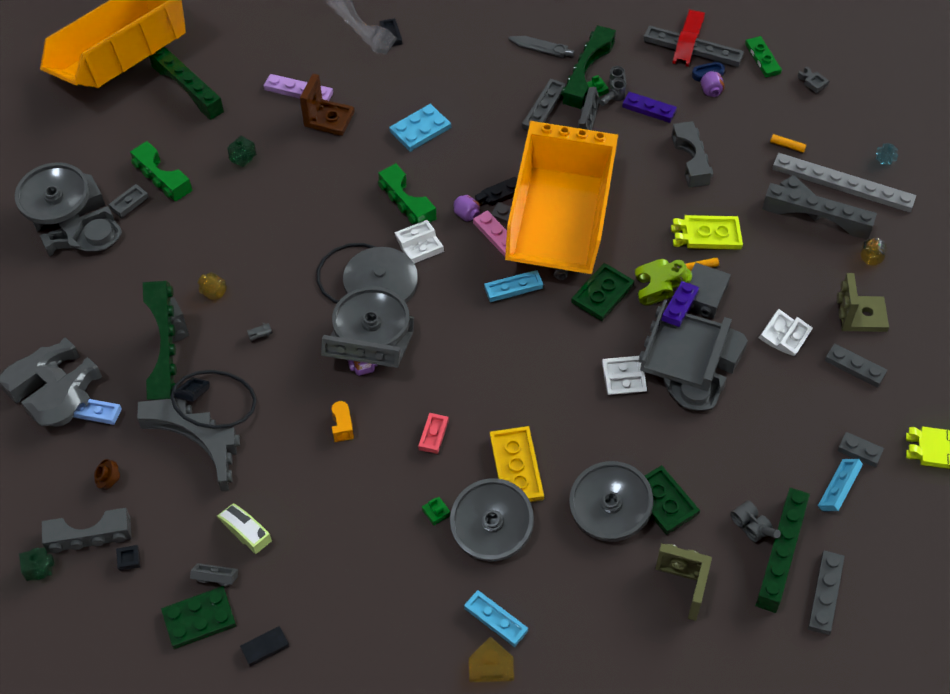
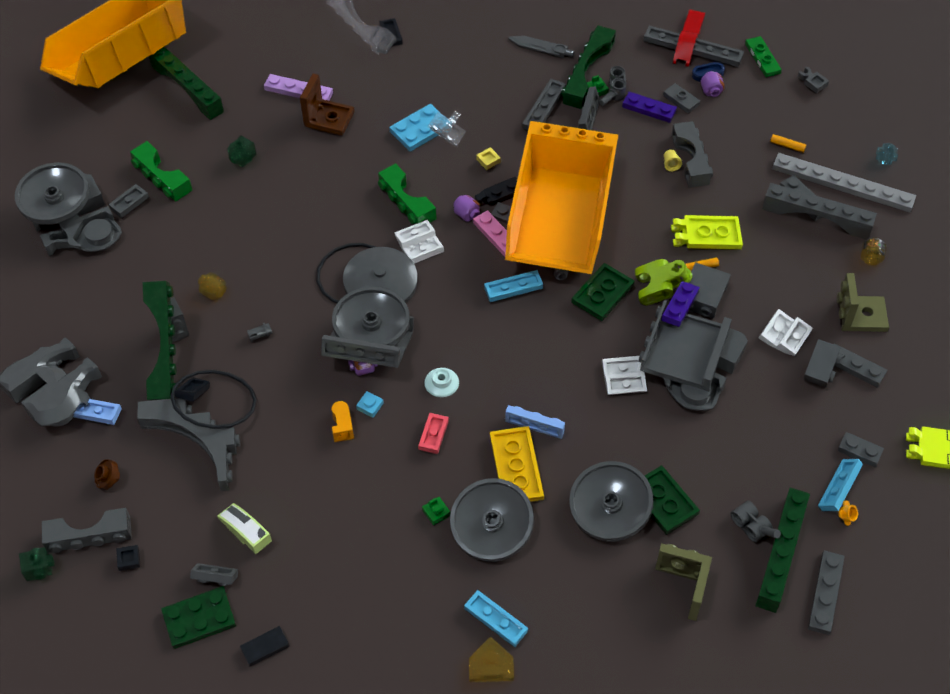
none -> medium azure plate [356,391,384,418]
none -> light aqua piece [424,368,459,397]
none -> clear plate [427,110,466,147]
none -> light yellow plate [476,147,501,170]
none -> light blue plate [505,405,565,439]
none -> dark grey plate [663,83,700,113]
none -> light yellow piece [664,150,682,172]
none -> dark grey brick [804,339,843,387]
none -> light orange plate [838,501,858,526]

